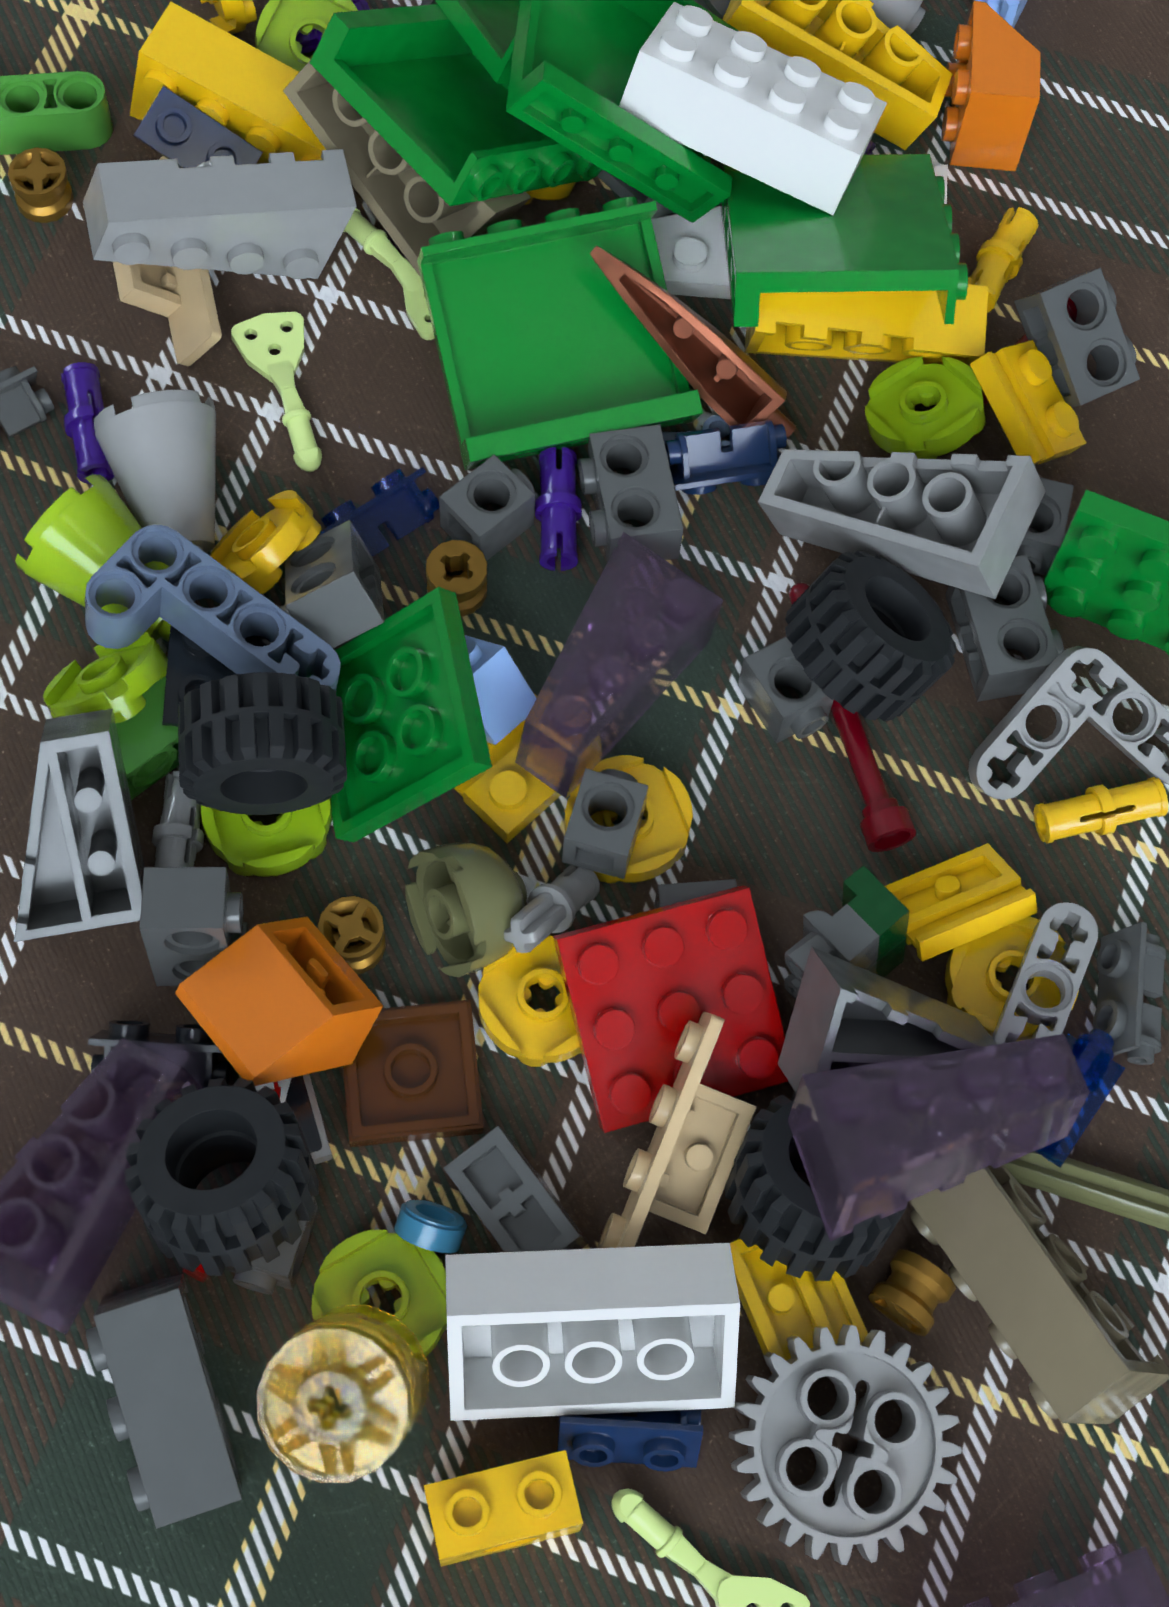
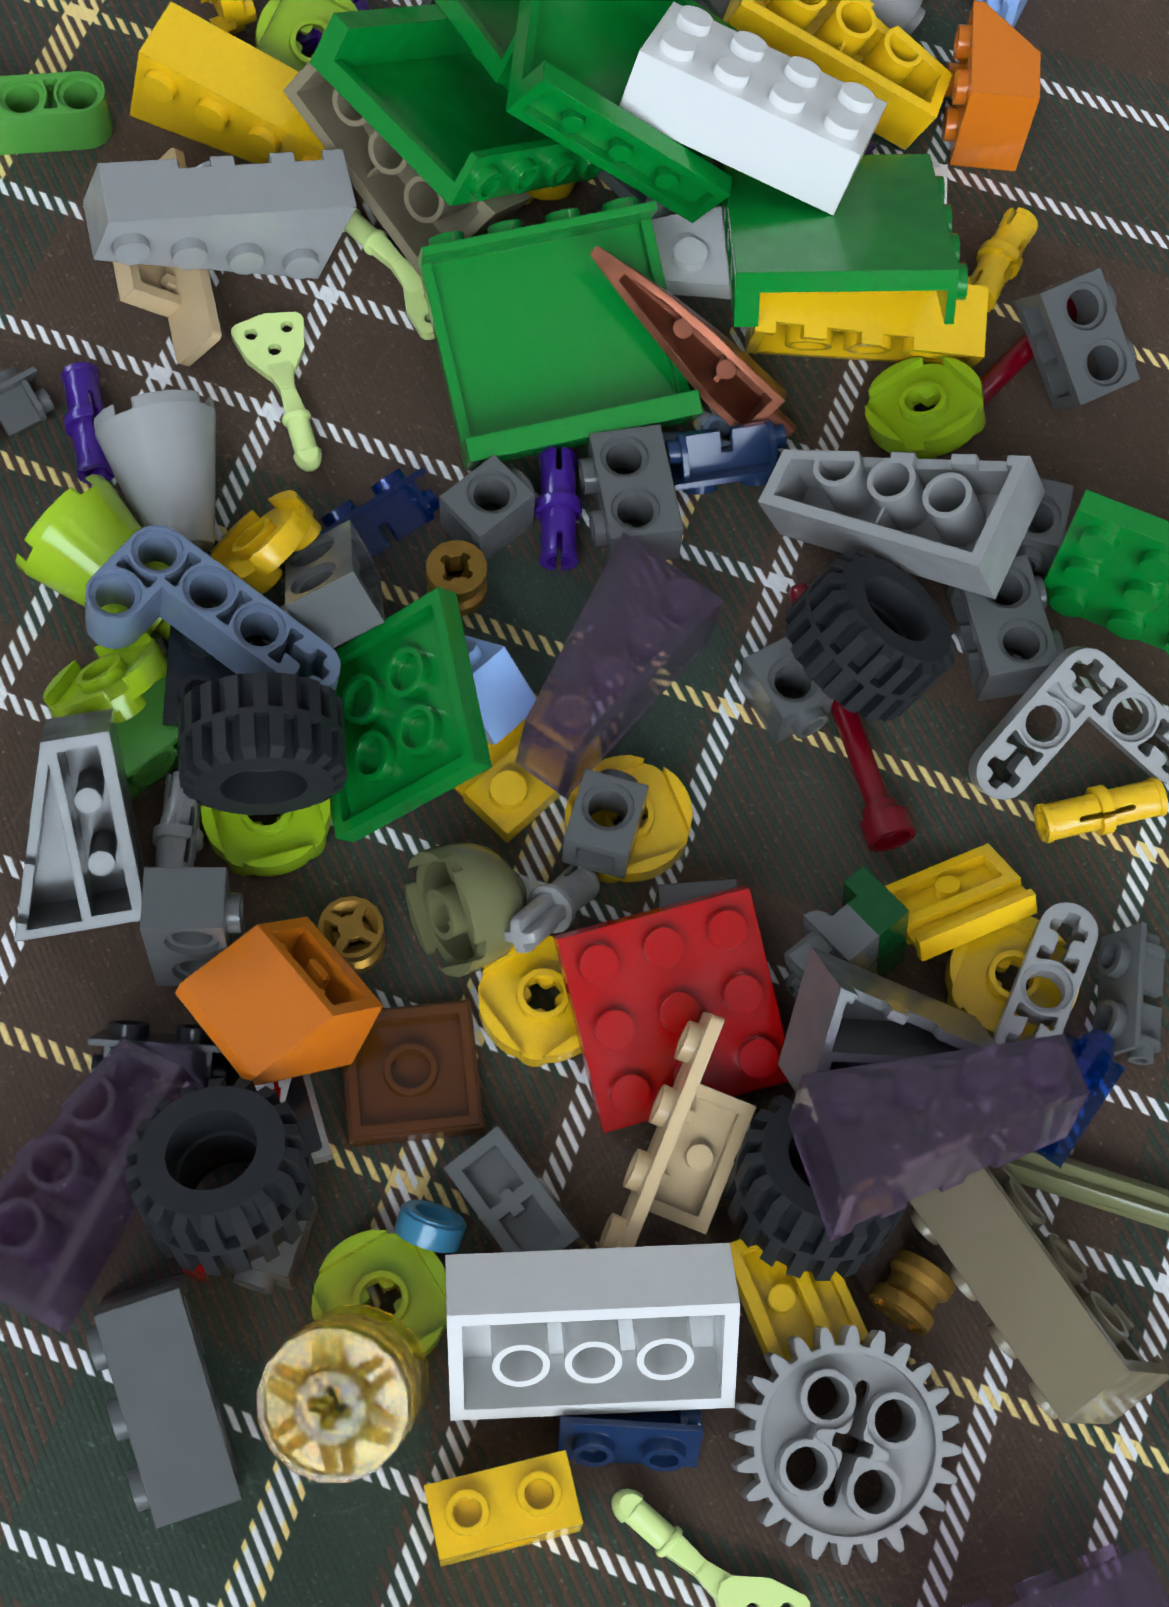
pearl gold wheel [8,148,74,223] -> none
dark blue hinge [133,86,263,168] -> none
yellow plate [970,340,1086,465] -> none

